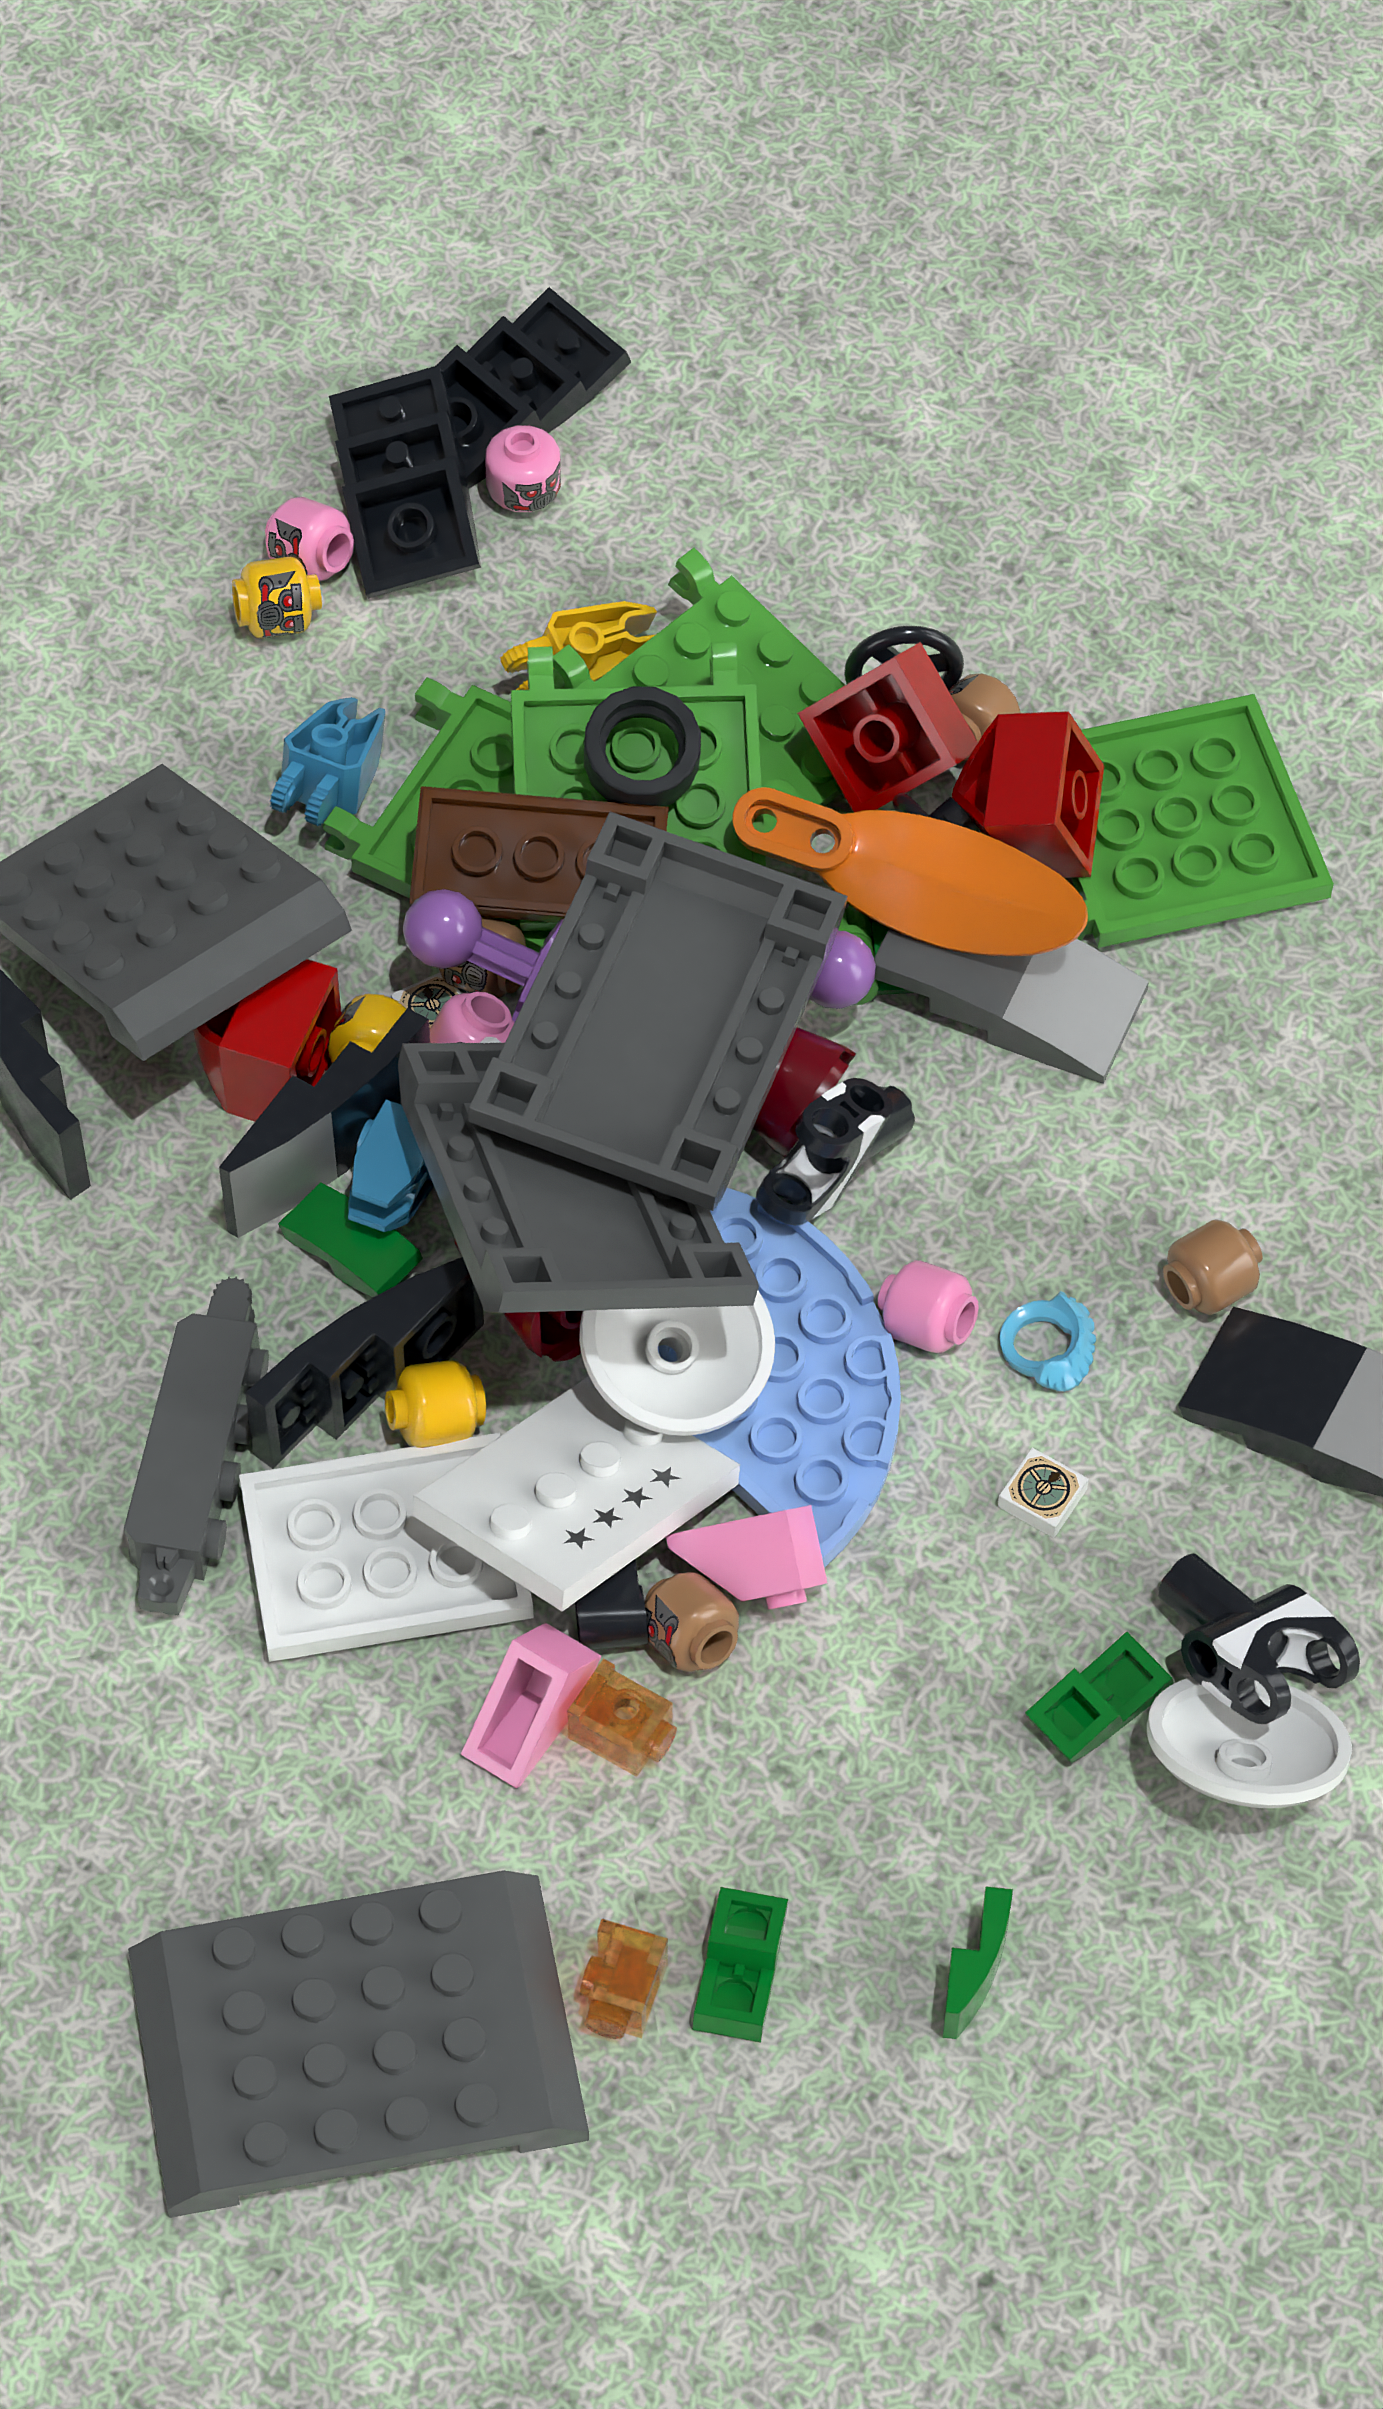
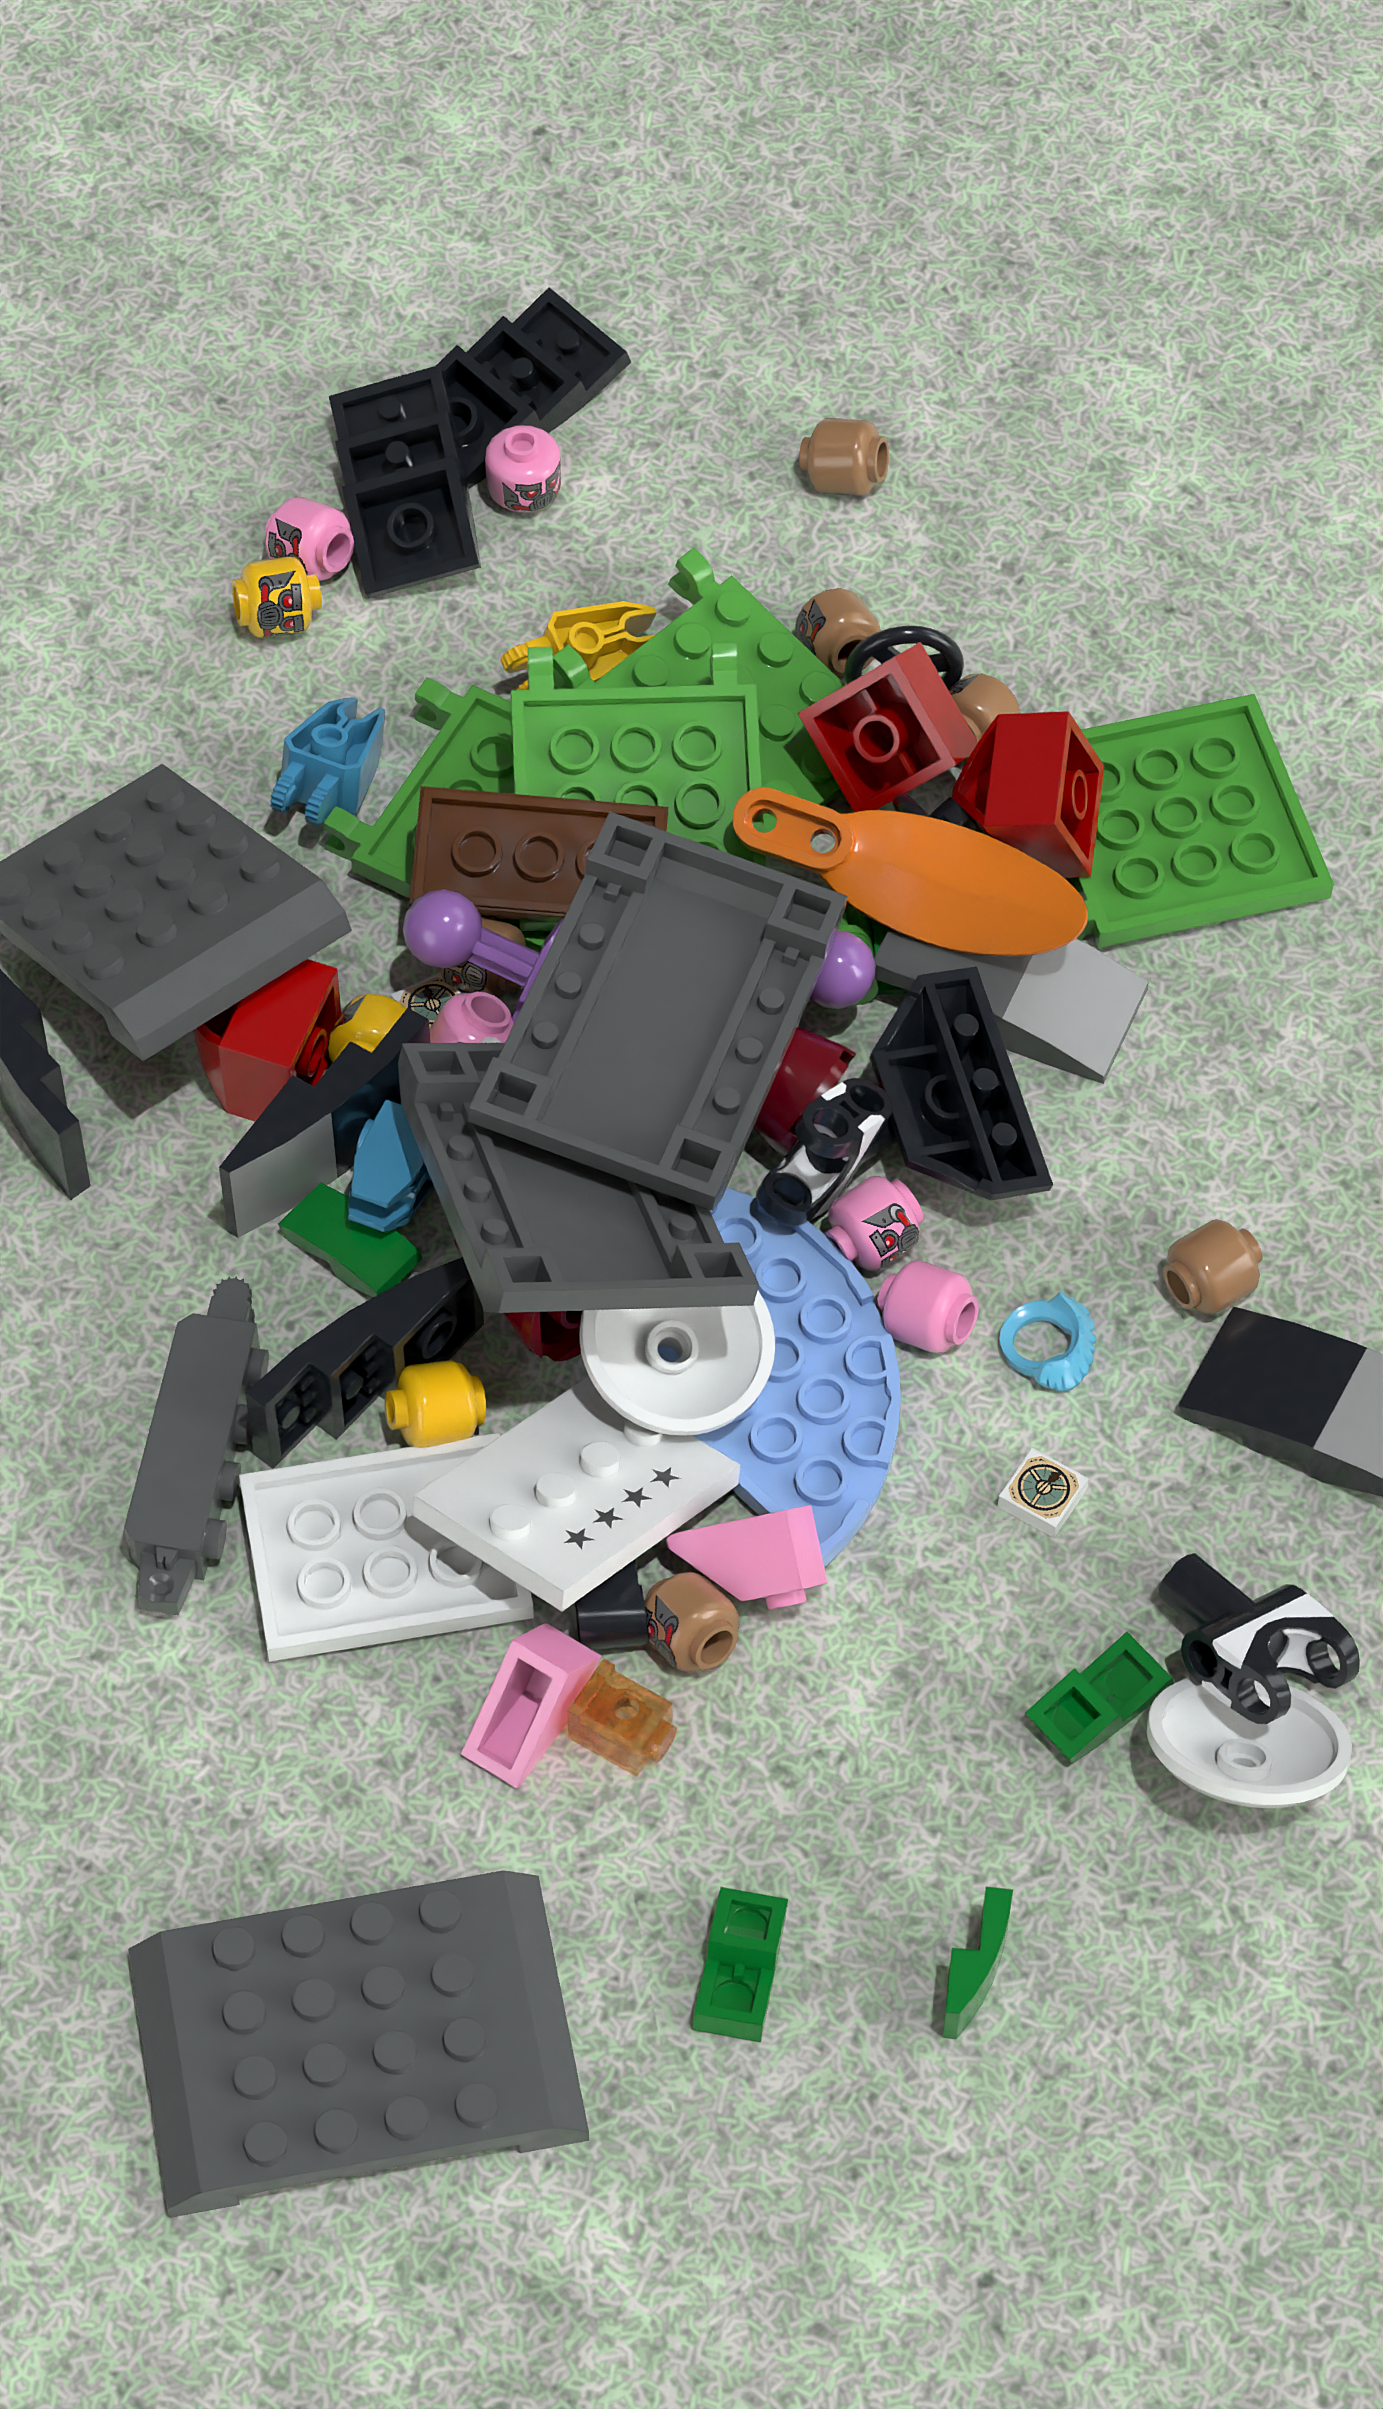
clear orange brick [580,1919,668,2039] -> none
black tyre [584,686,701,807] -> none
none -> medium nougat head [795,588,881,677]
none -> medium nougat head [799,418,889,496]
none -> bright pink head [825,1176,924,1271]
none -> black wedge [869,966,1053,1201]

